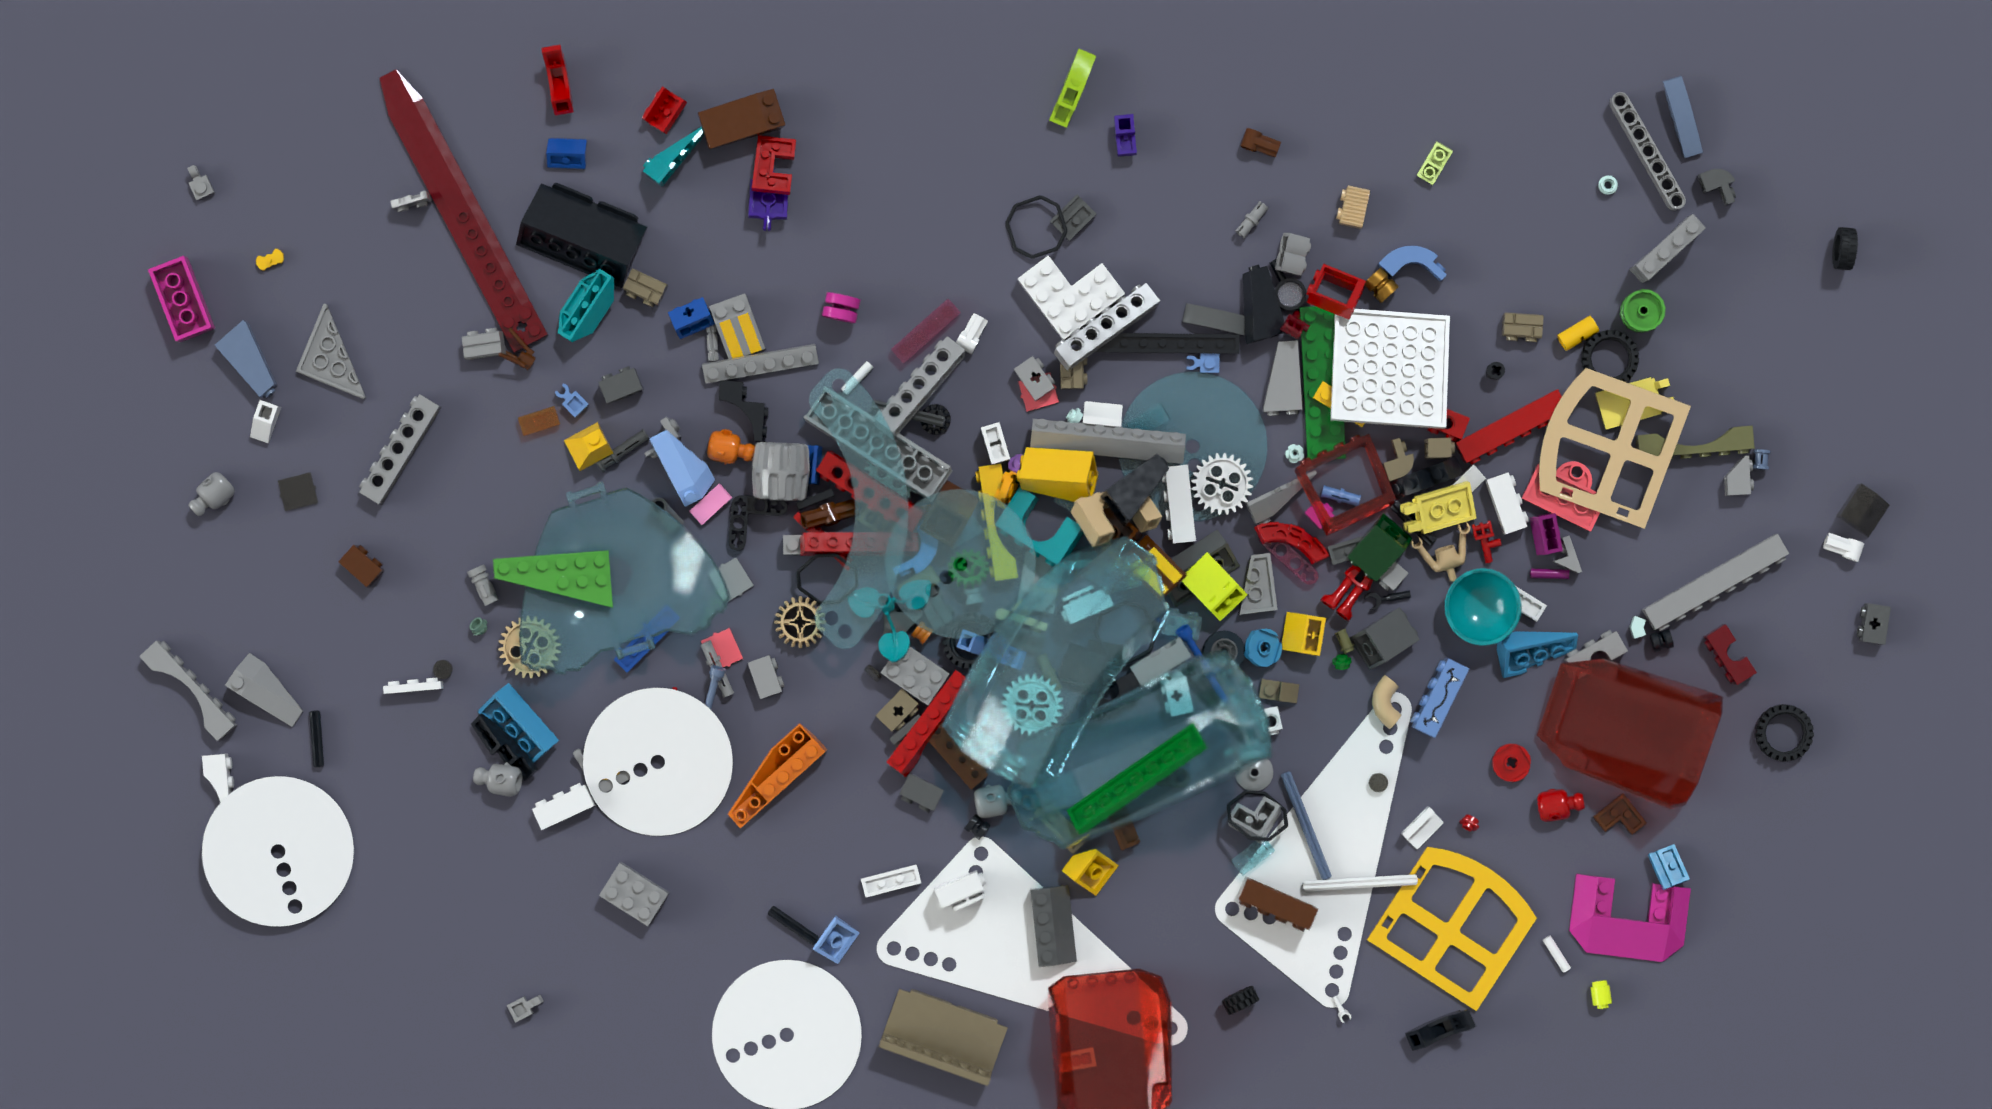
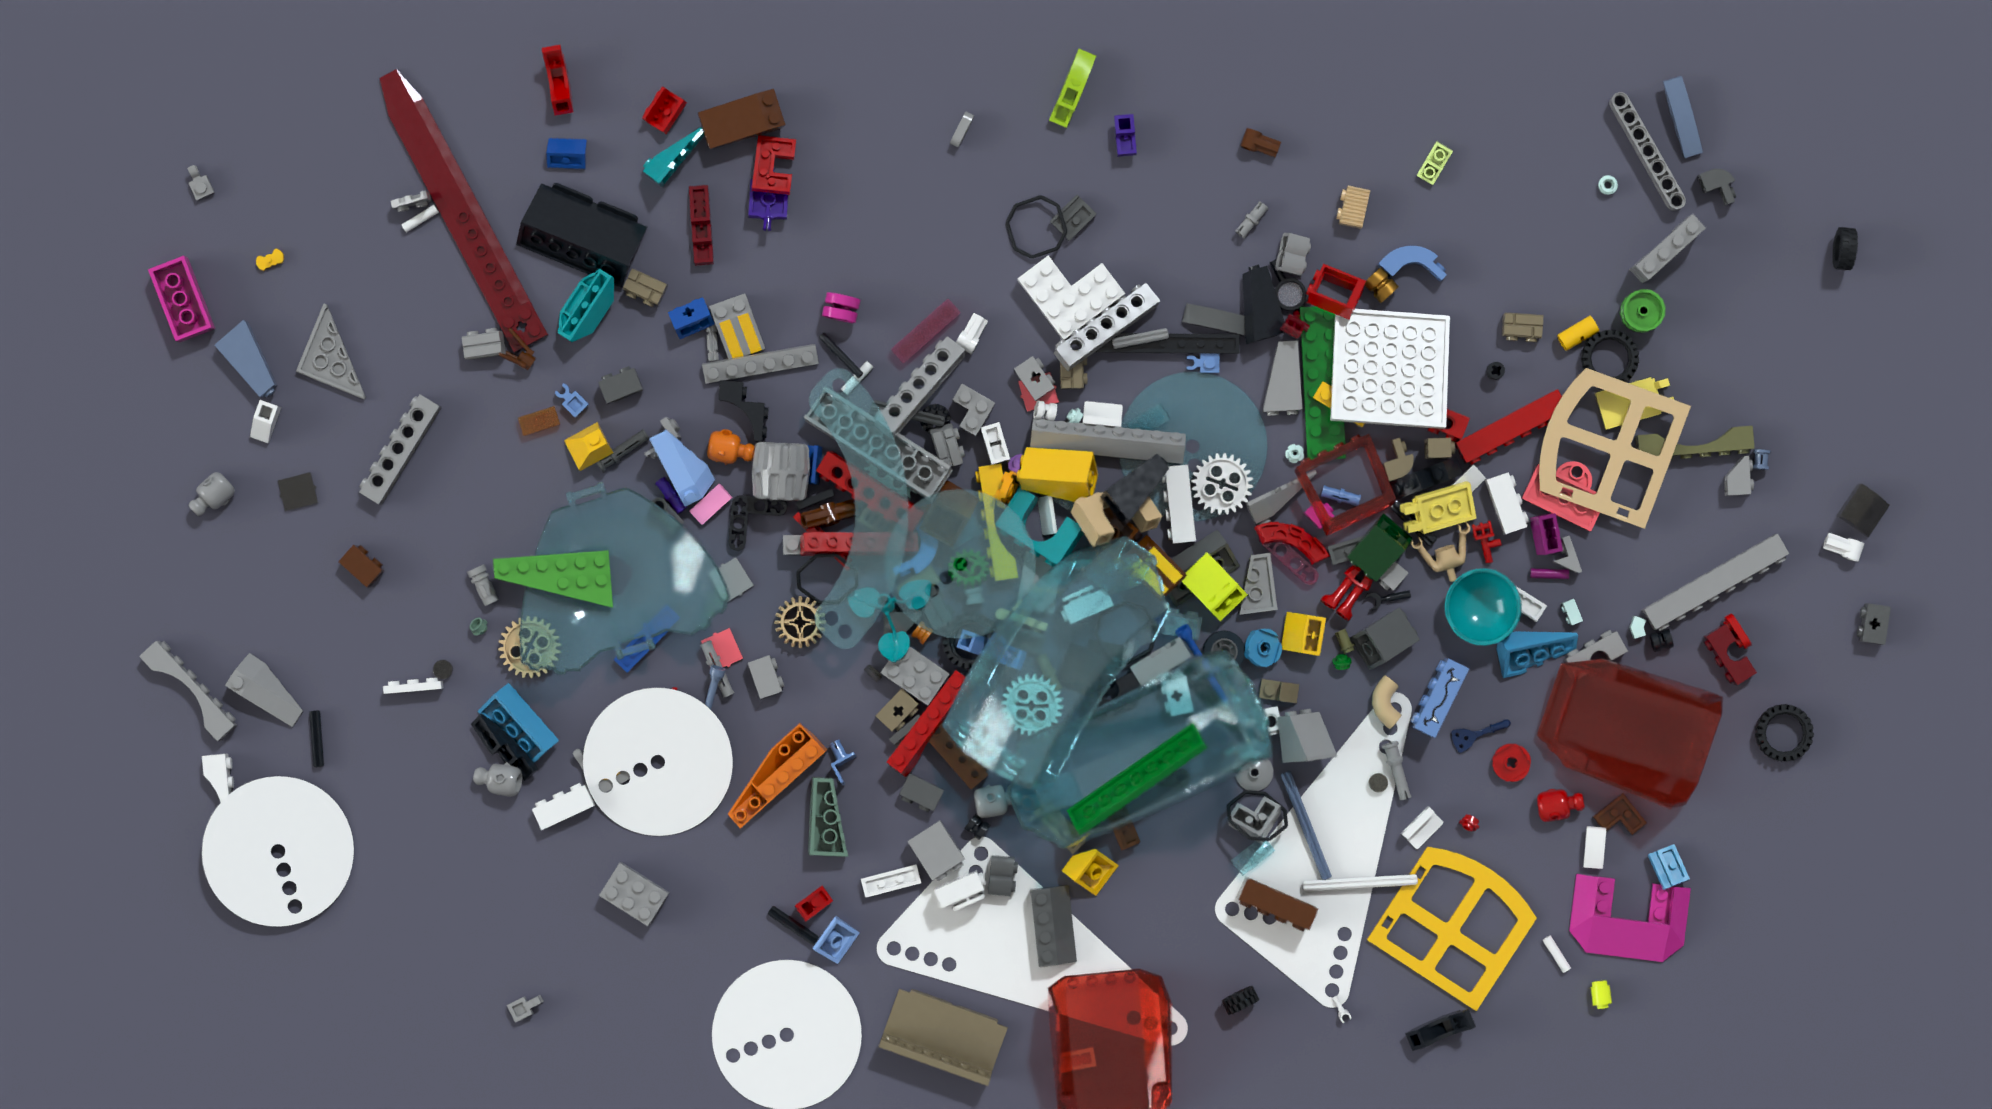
none -> white piece [401,205,439,233]
none -> dark purple pin [655,476,687,514]
none -> dark red slope [689,185,714,266]
none -> red slope [795,886,833,921]
none -> sand green wedge [808,777,848,857]
none -> black piece [819,333,863,378]
none -> medium blue bracket [829,740,857,785]
none -> light grey brick [907,820,965,881]
none -> light grey brick [930,423,965,466]
none -> light grey beam [950,111,975,148]
none -> light grey brick [952,384,995,437]
none -> dark grey brick [988,855,1018,896]
none -> white wheel [1033,400,1057,421]
none -> white slope [1038,496,1057,535]
none -> light grey axle [1112,328,1169,349]
none -> light grey slope [1278,709,1337,763]
none -> light grey pin [1382,741,1412,800]
none -> dark blue piece [1451,719,1511,753]
none -> light aqua piece [1561,599,1583,625]
none -> white slope [1583,826,1606,869]
none -> red plate [1723,613,1752,649]

